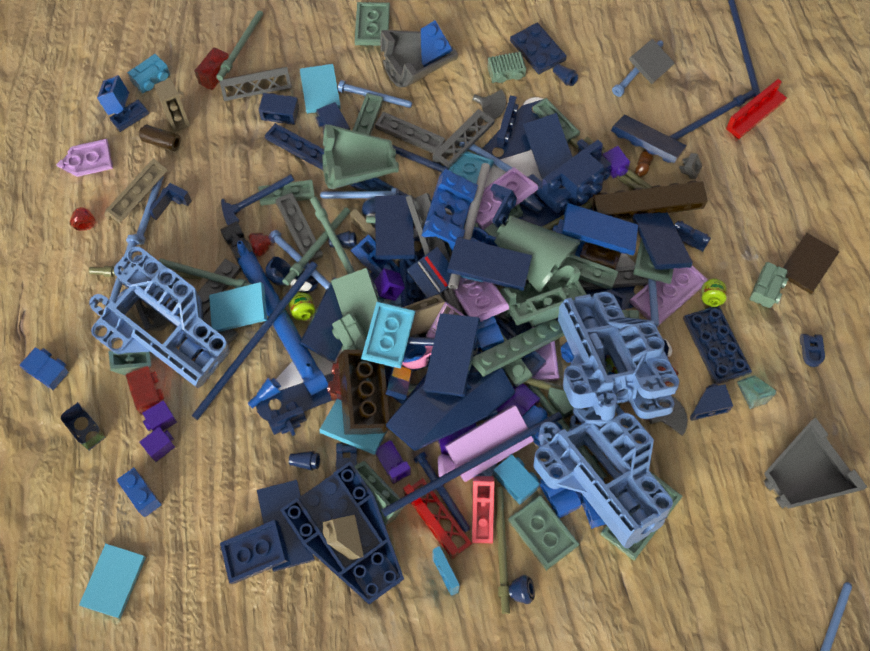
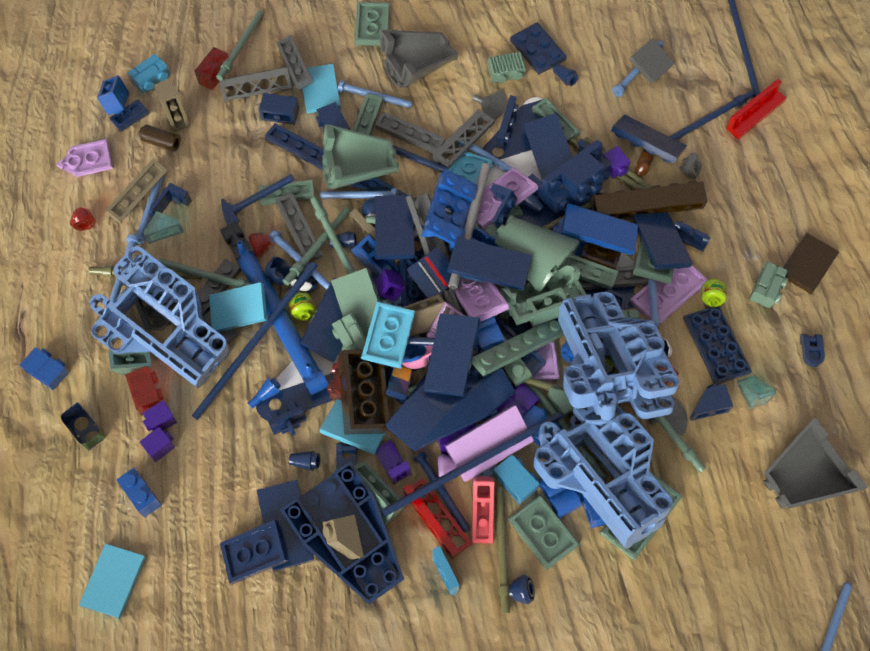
blue wing [421,20,453,67] -> none
none -> clear light blue slope [143,211,184,244]
none -> dark grey plate [276,35,313,90]
none -> sand green bar [655,416,706,473]

